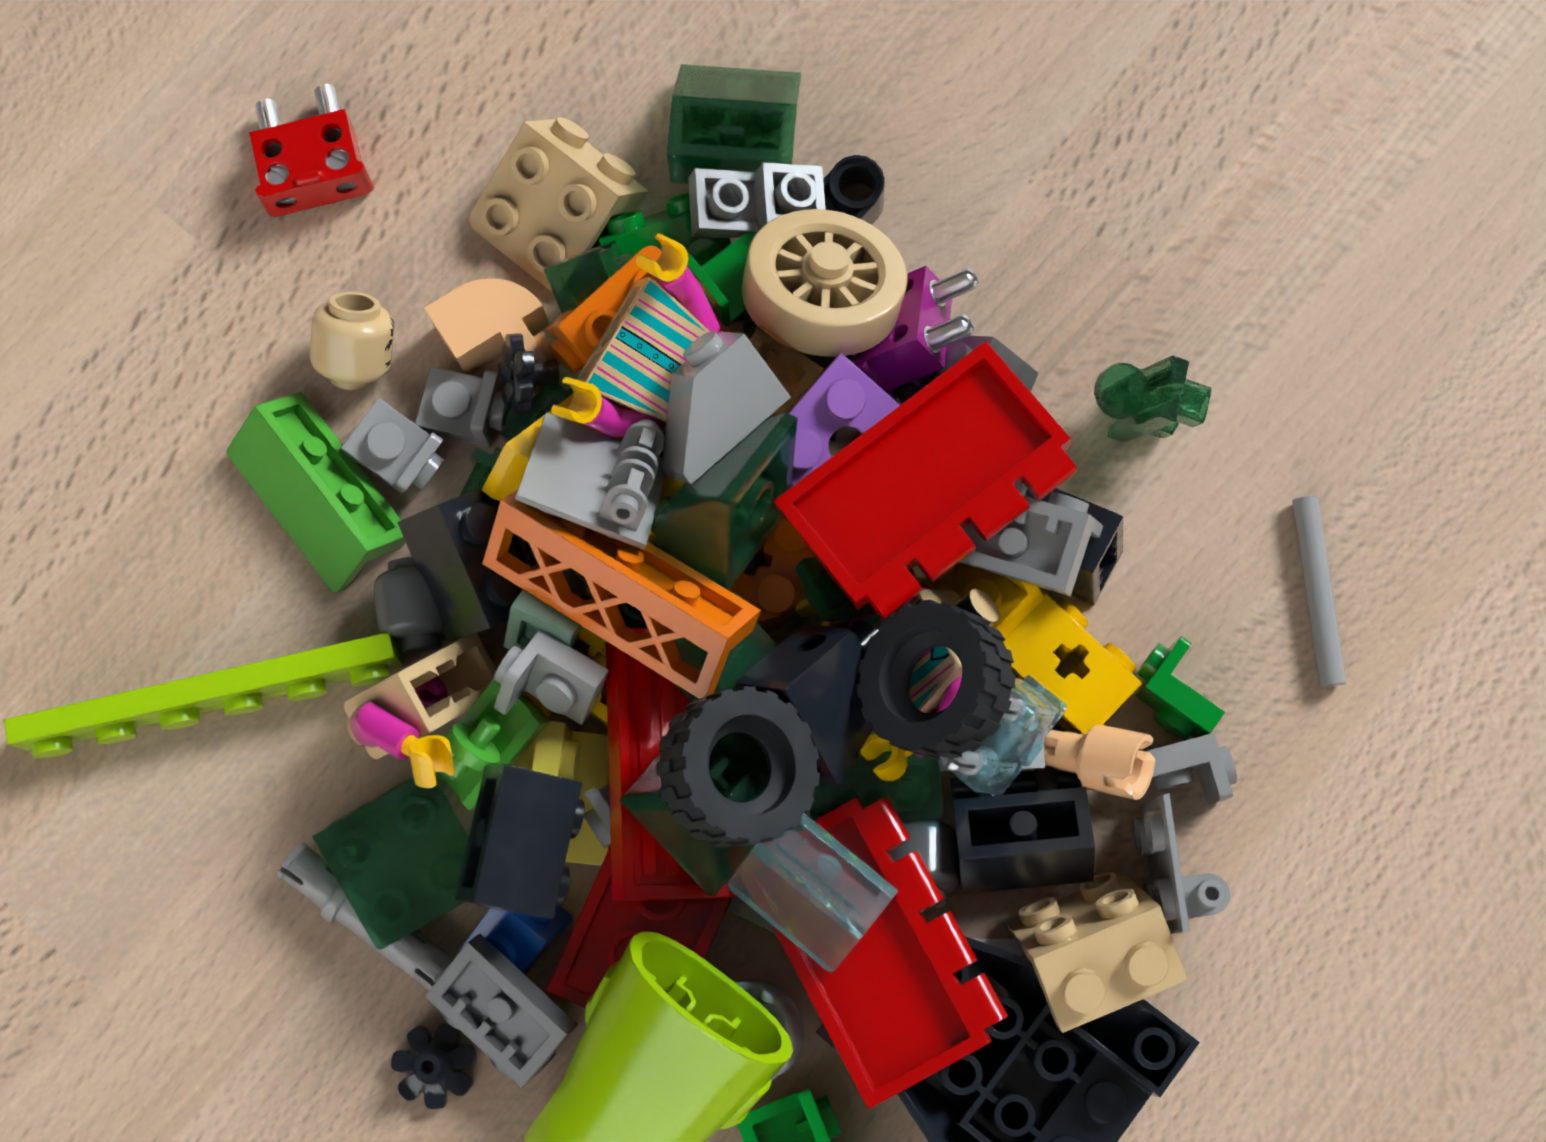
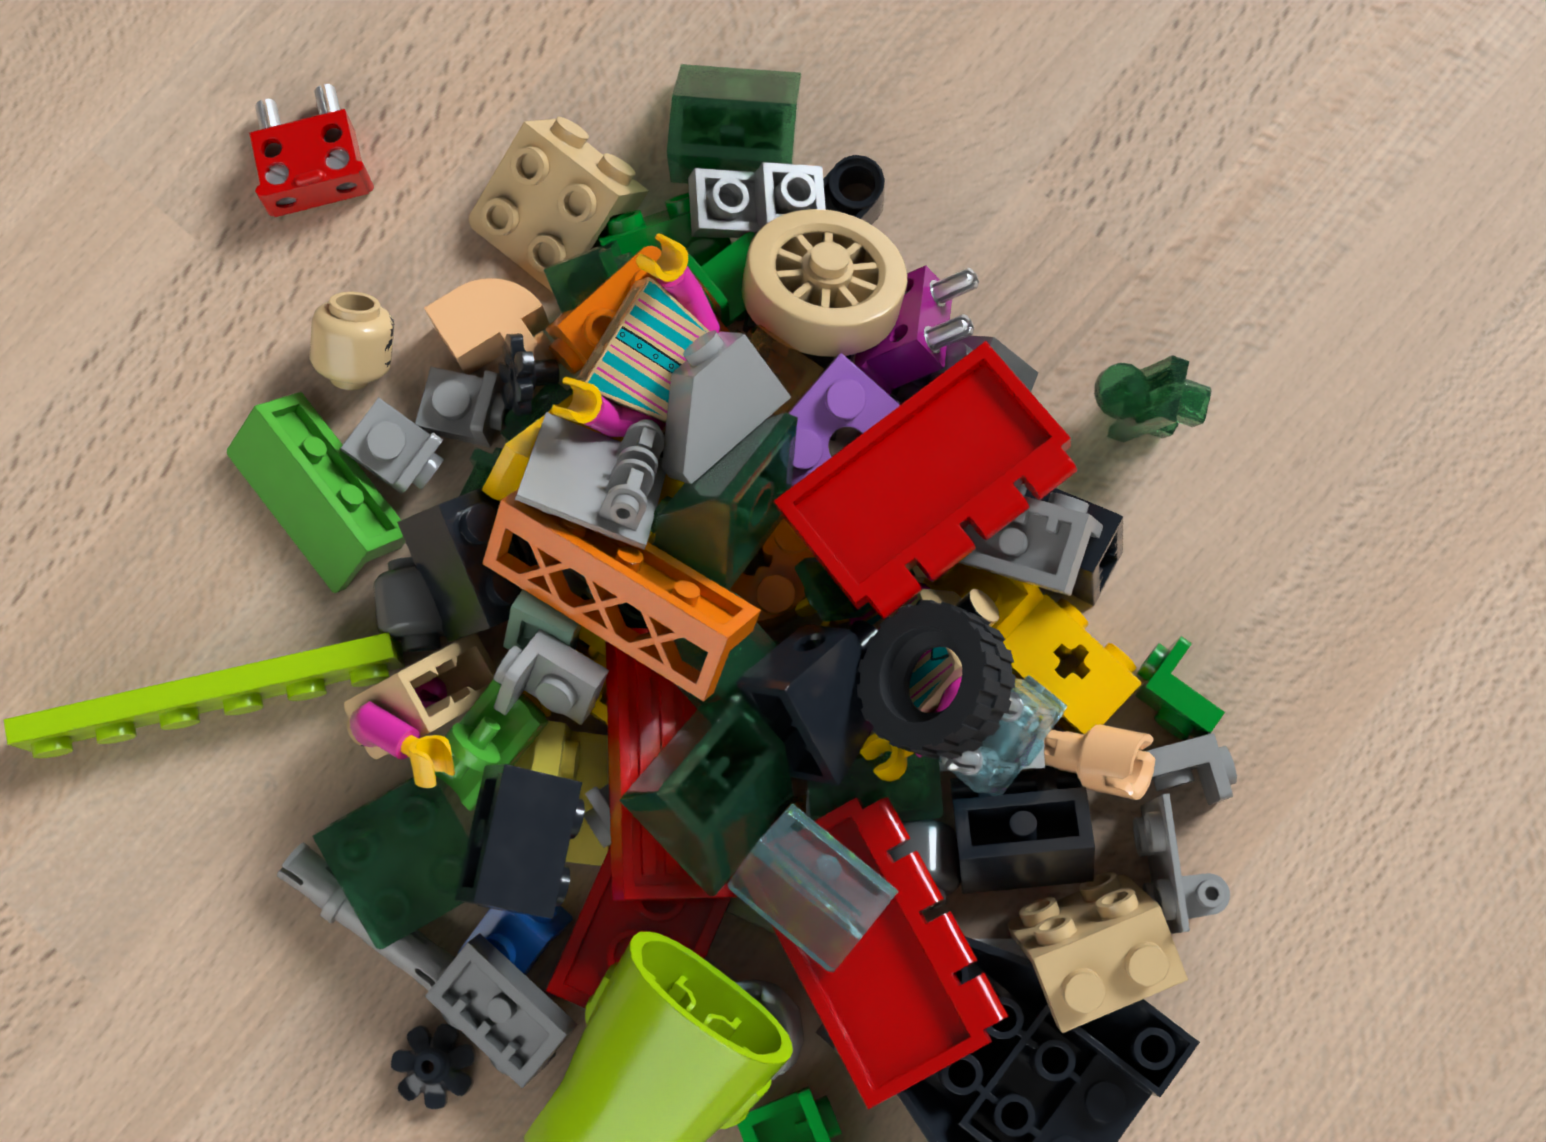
black tyre [656,686,820,848] -> none
light grey bar [1292,496,1346,687] -> none

